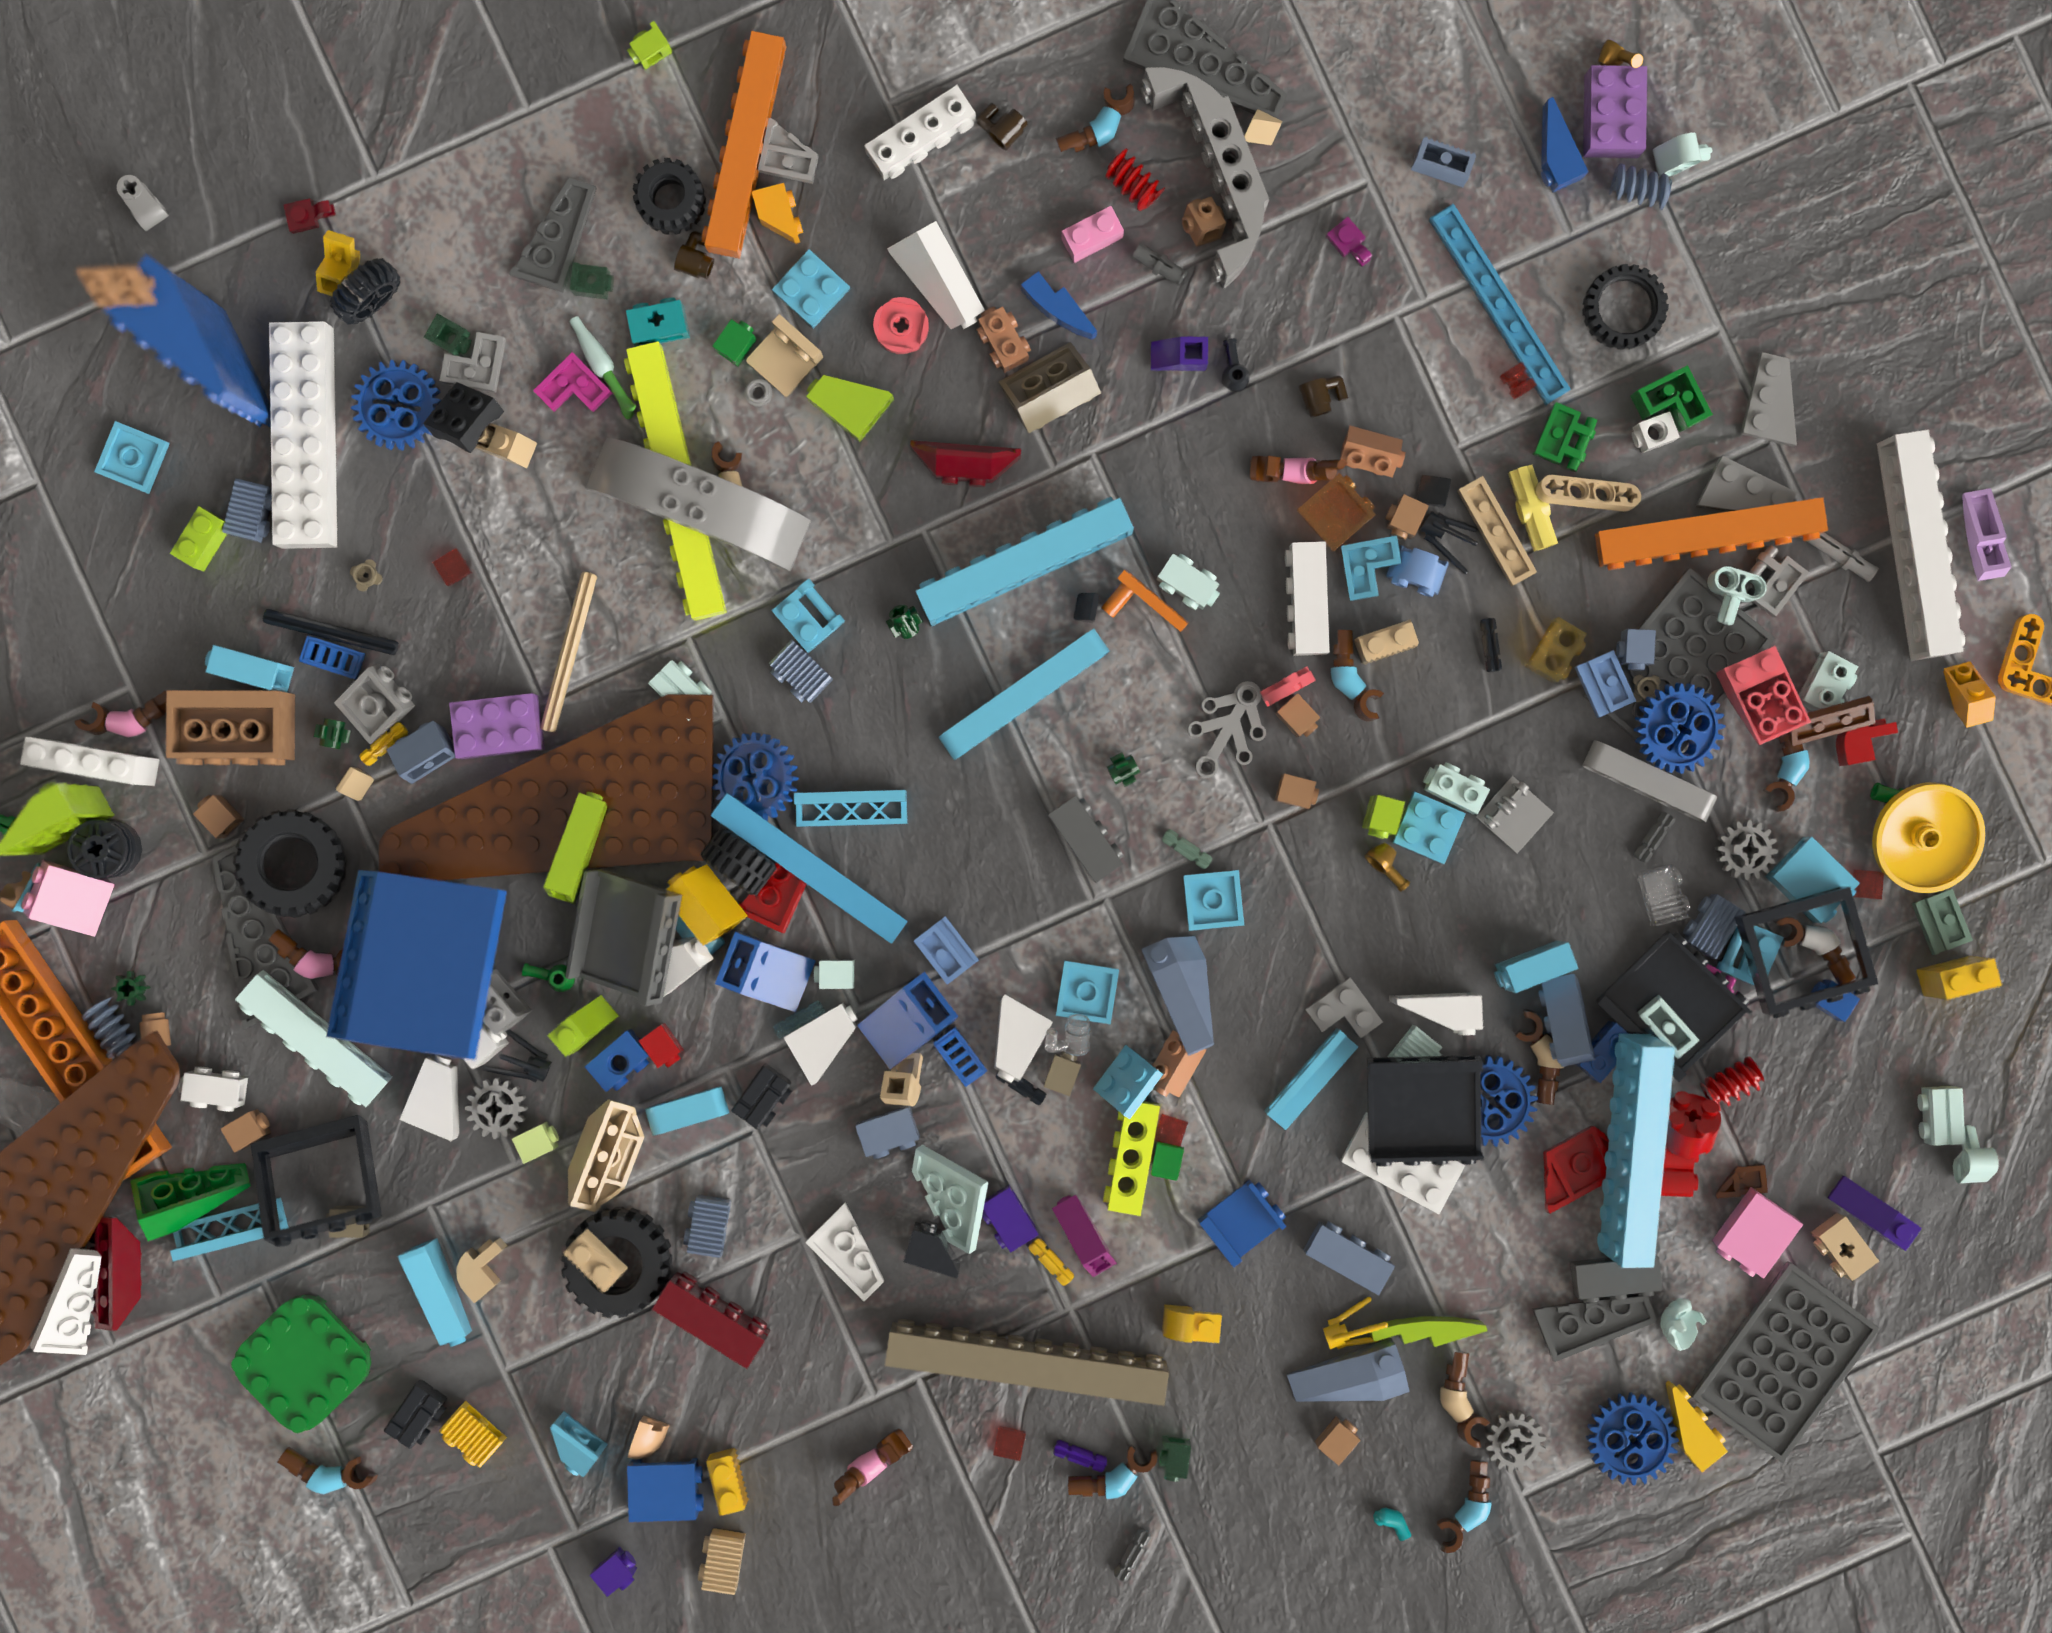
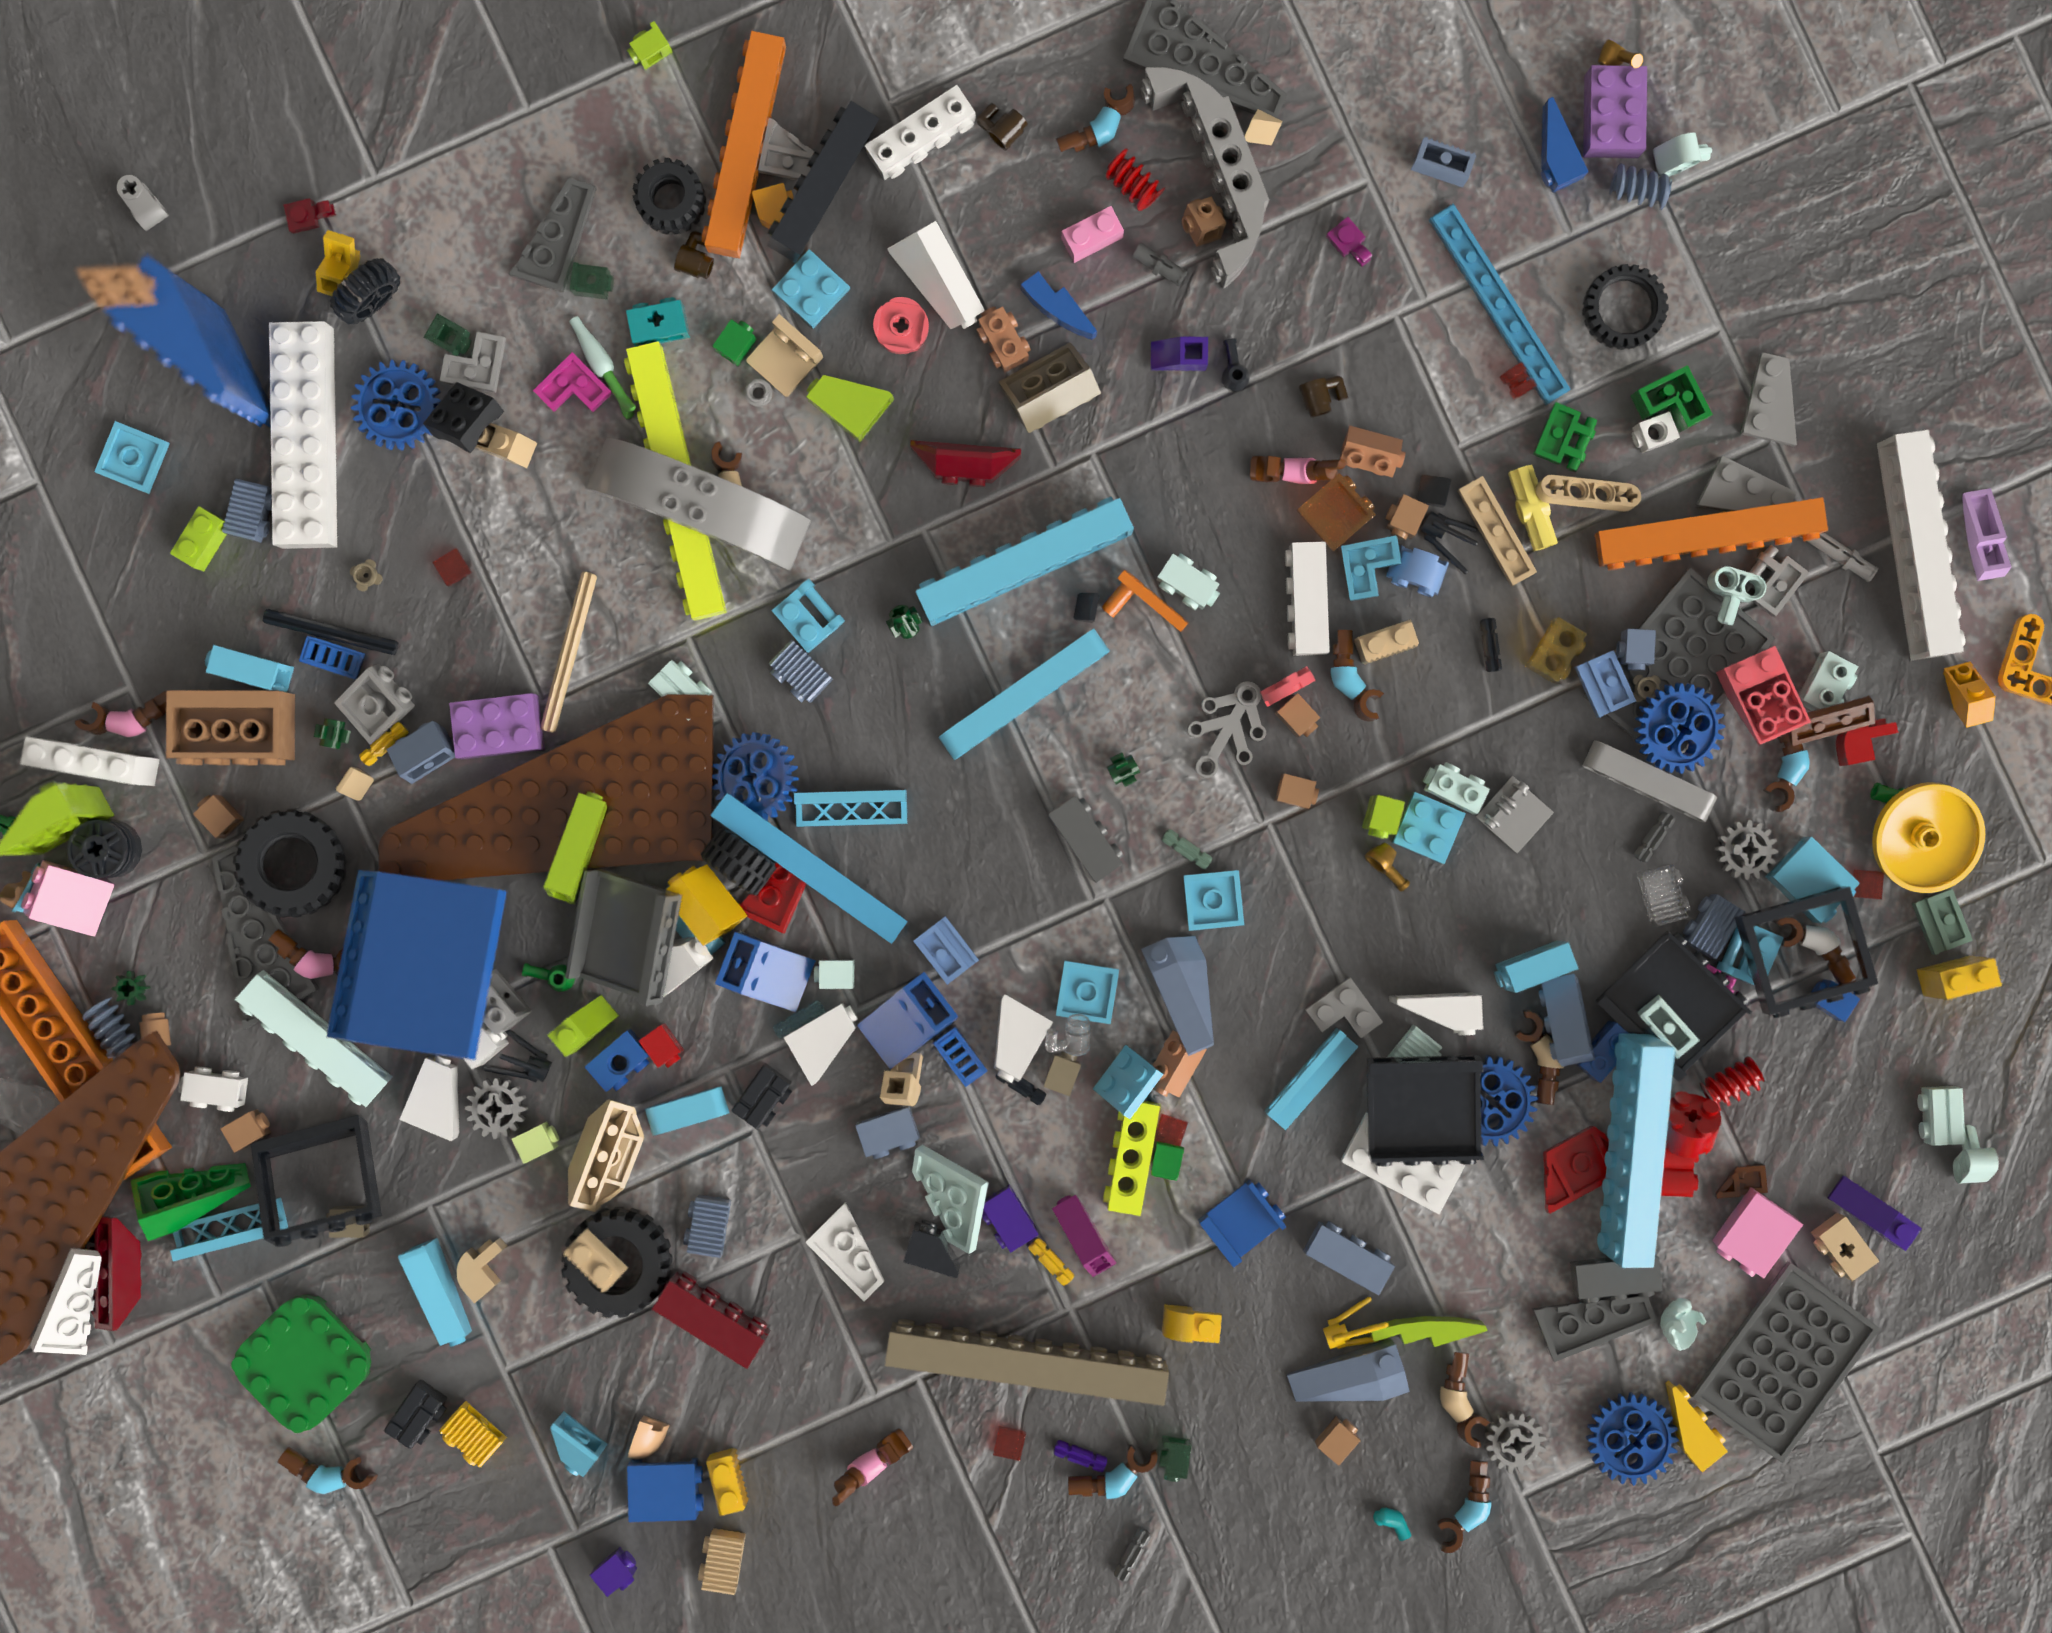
none -> black brick [767,101,880,263]

